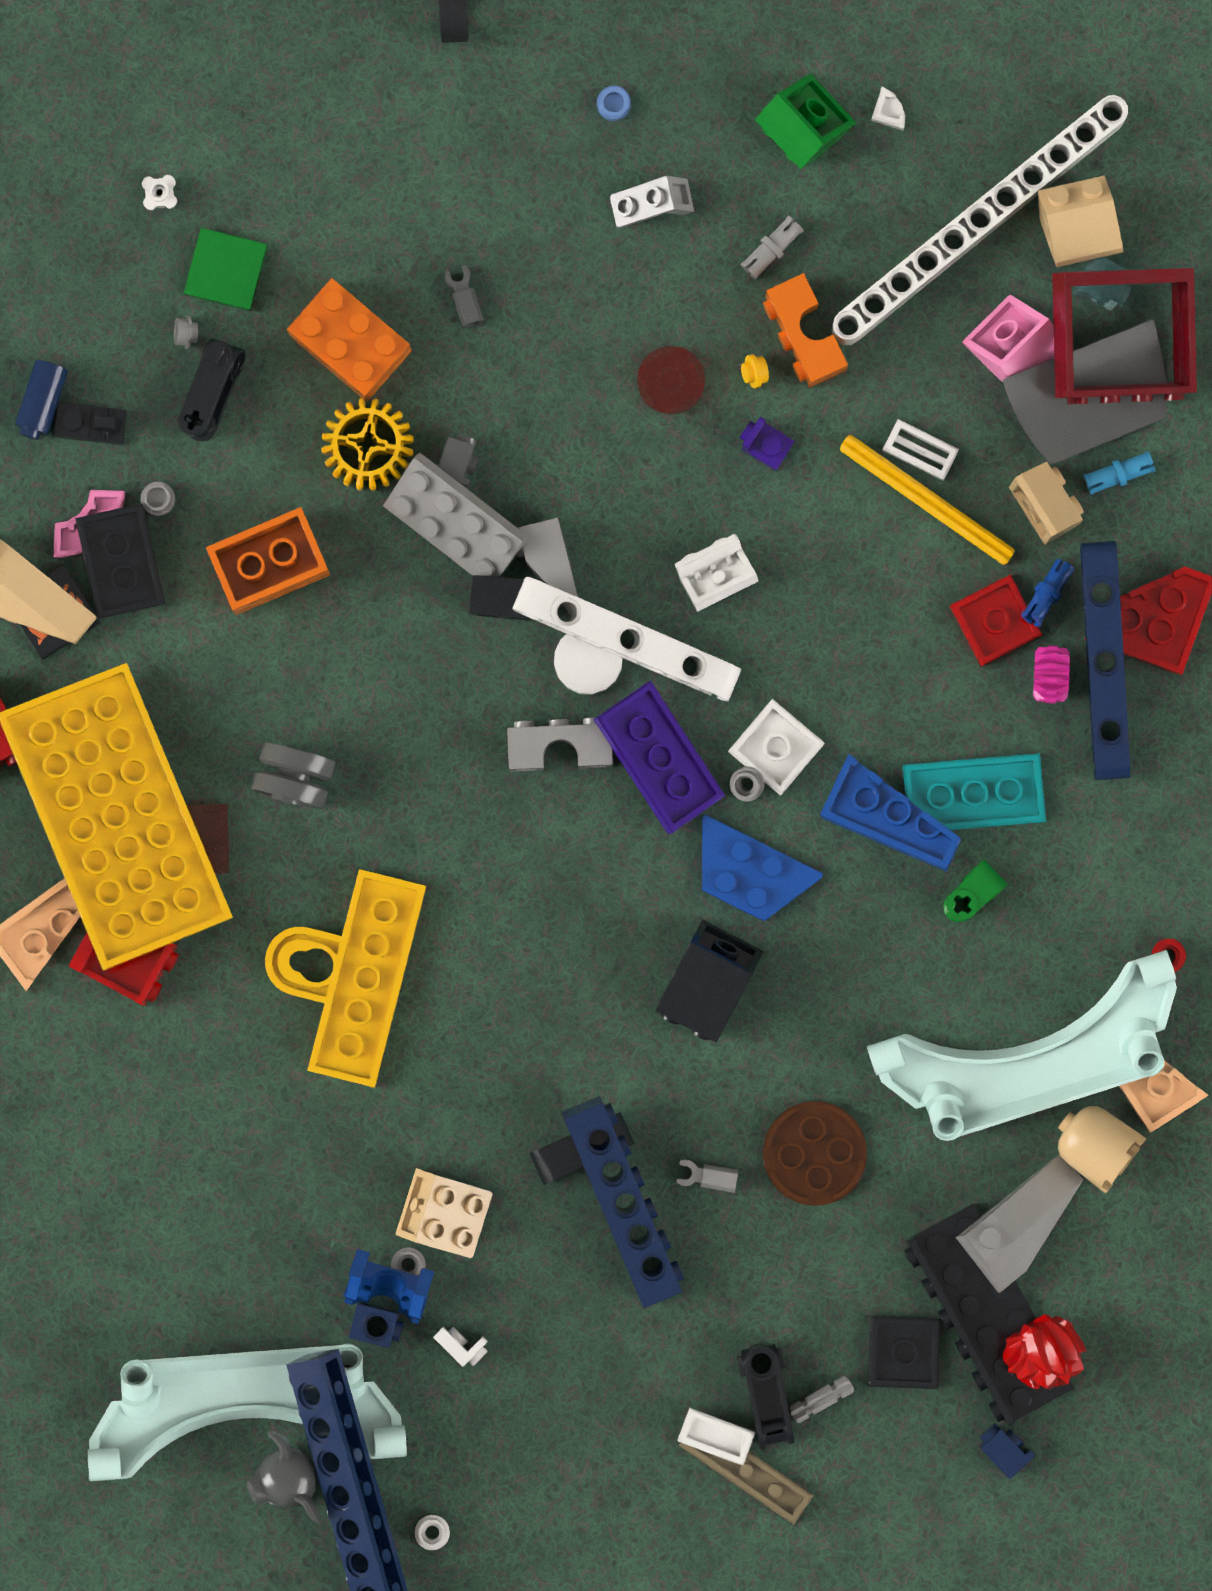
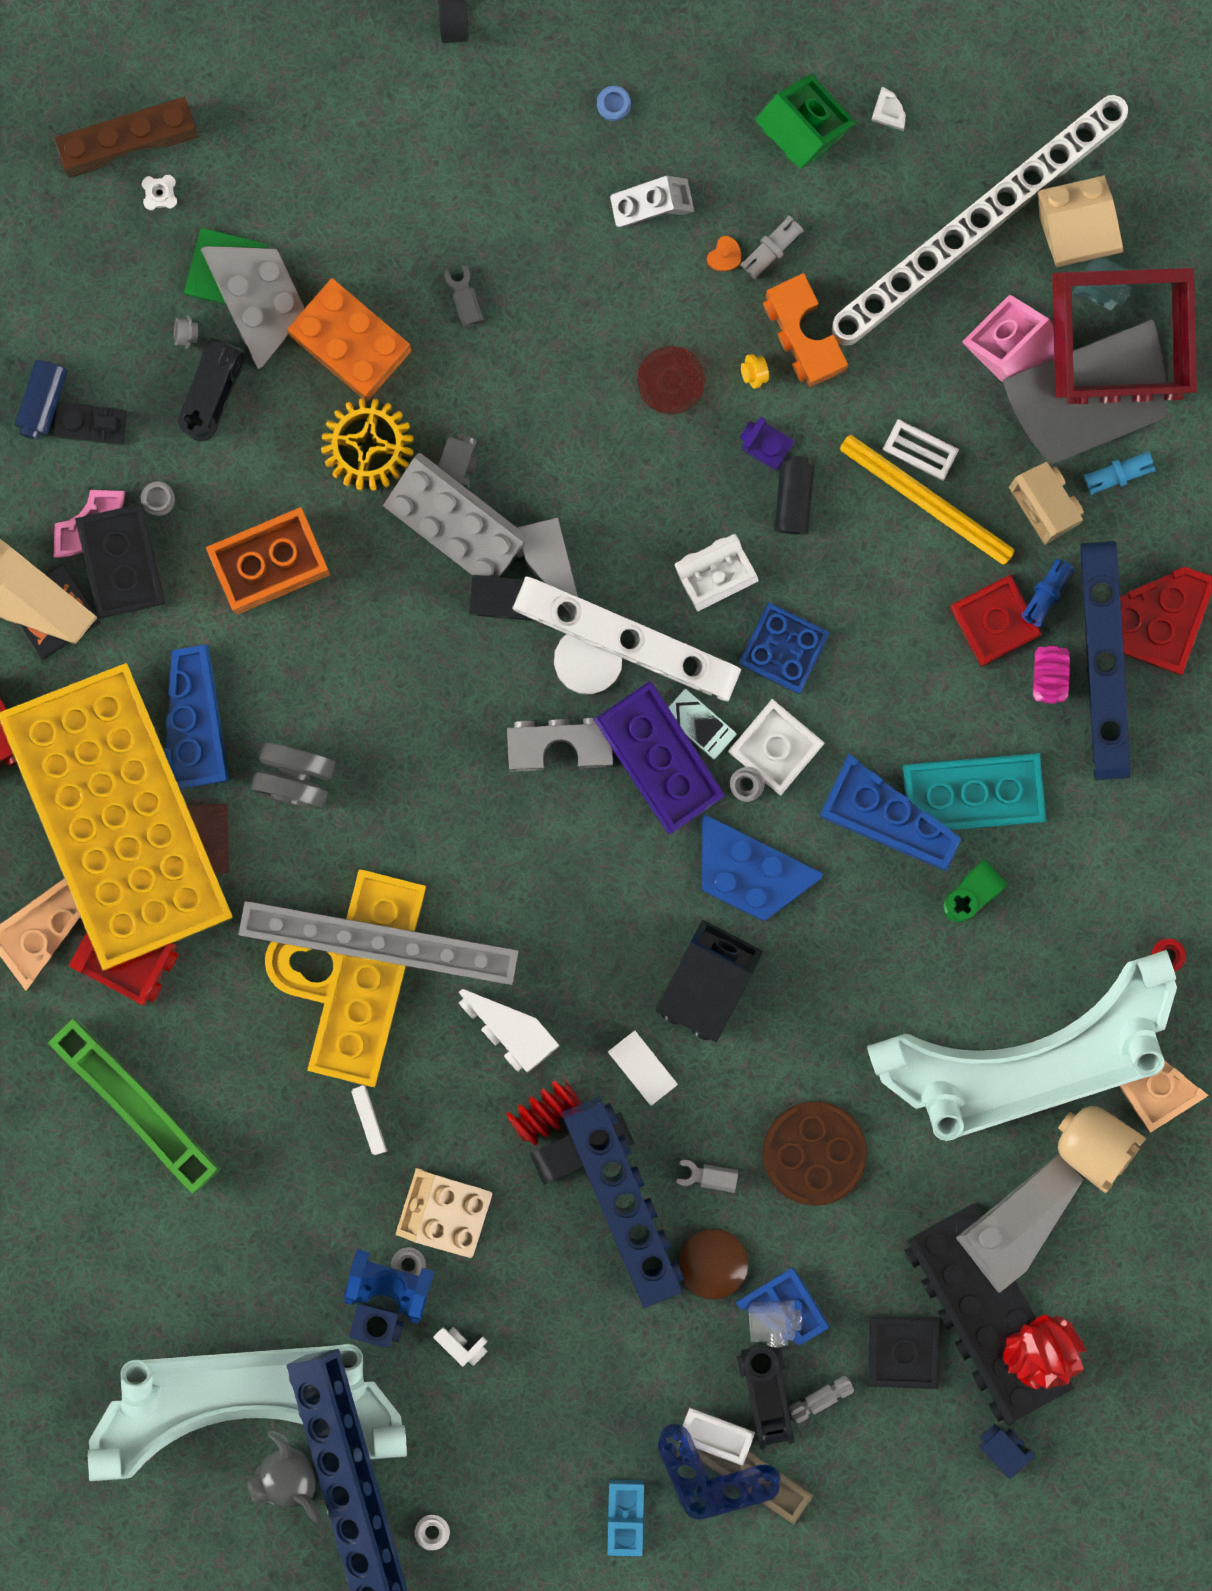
none -> bright green arch [48,1019,221,1194]
none -> reddish brown arch [54,96,199,178]
none -> blue wing [164,644,230,790]
none -> light grey wing [201,246,305,370]
none -> light grey plate [238,901,519,985]
none -> white tile [351,1085,387,1155]
none -> white slope [459,989,559,1073]
none -> red piece [506,1076,582,1146]
none -> dark azure slope [607,1479,644,1556]
none -> white tile [608,1031,678,1106]
none -> clear blue beam [658,1424,781,1520]
none -> light aqua tile [668,689,737,760]
none -> reddish brown dish [679,1229,748,1299]
none -> orange piece [707,236,741,272]
none -> blue wing [736,1266,830,1346]
none -> blue tile [738,602,830,694]
none -> clear brick [749,1301,802,1347]
none -> black brick [774,456,815,535]

